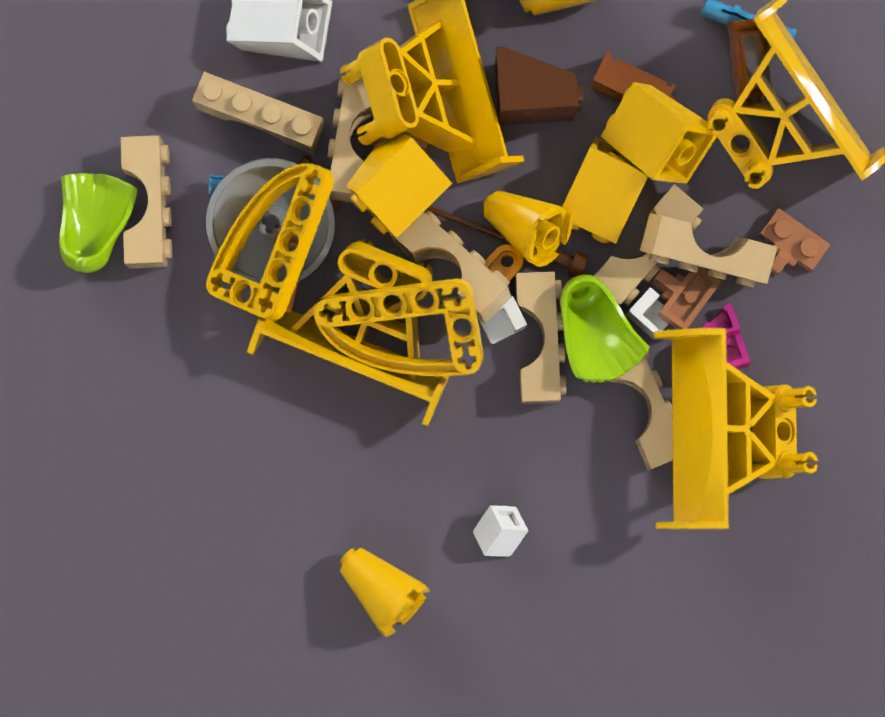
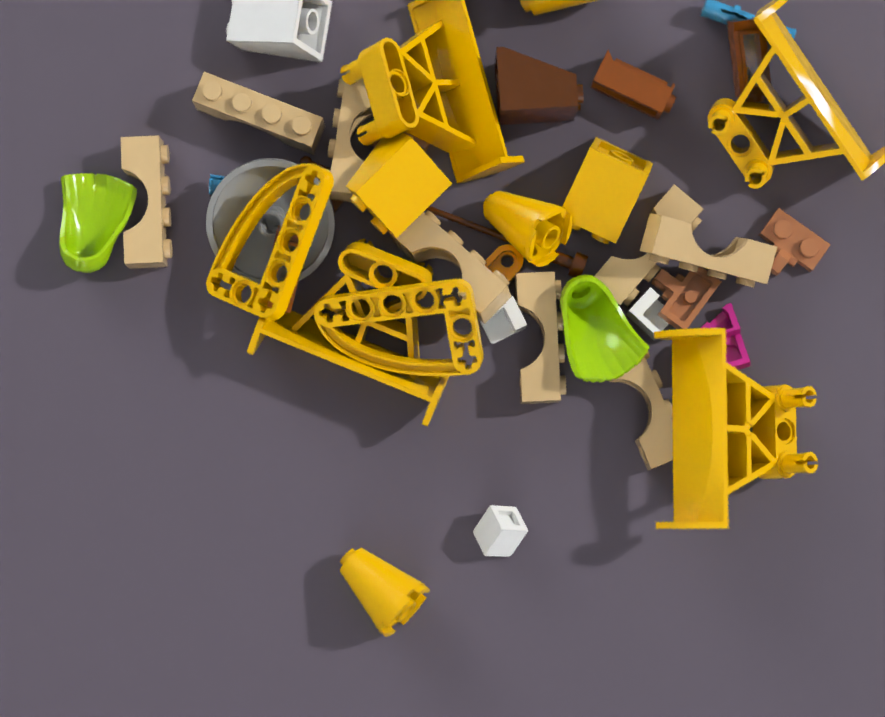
yellow slope [601,82,718,184] -> none

